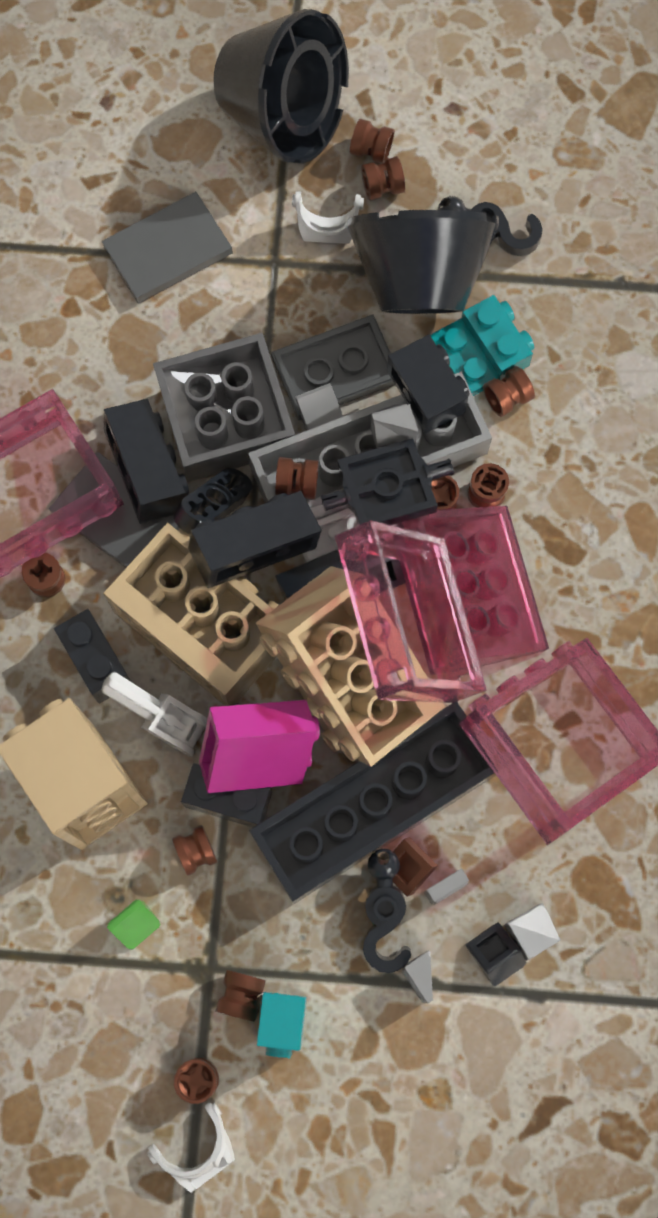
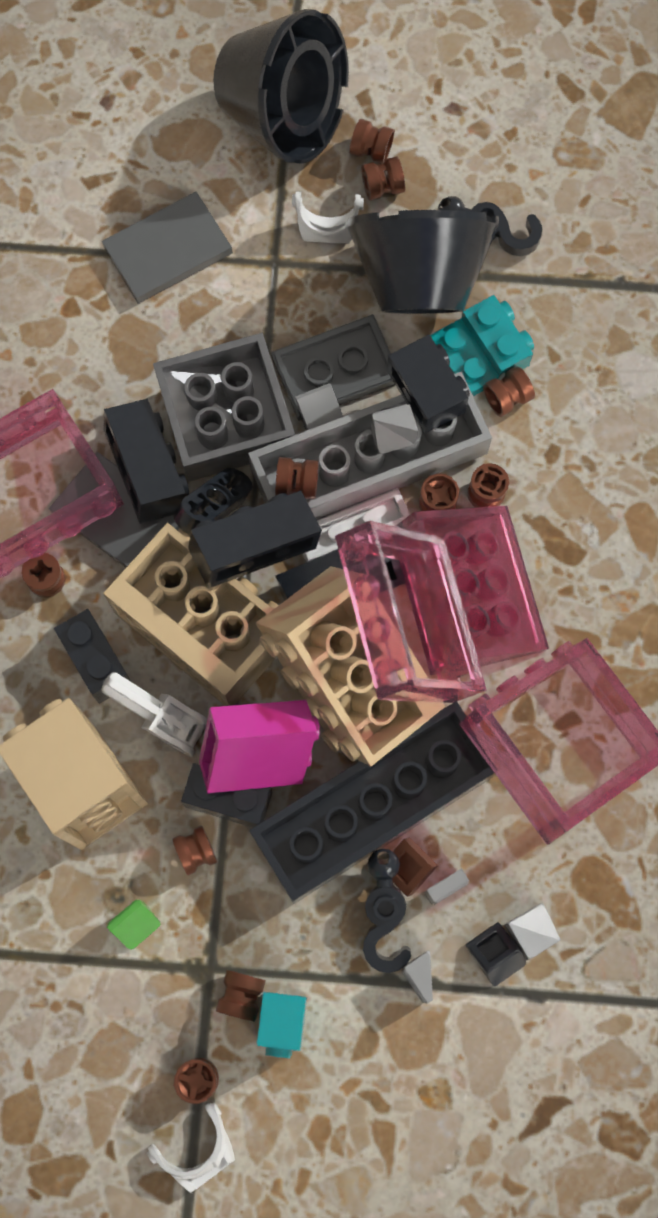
black plate [320,438,454,534] -> none

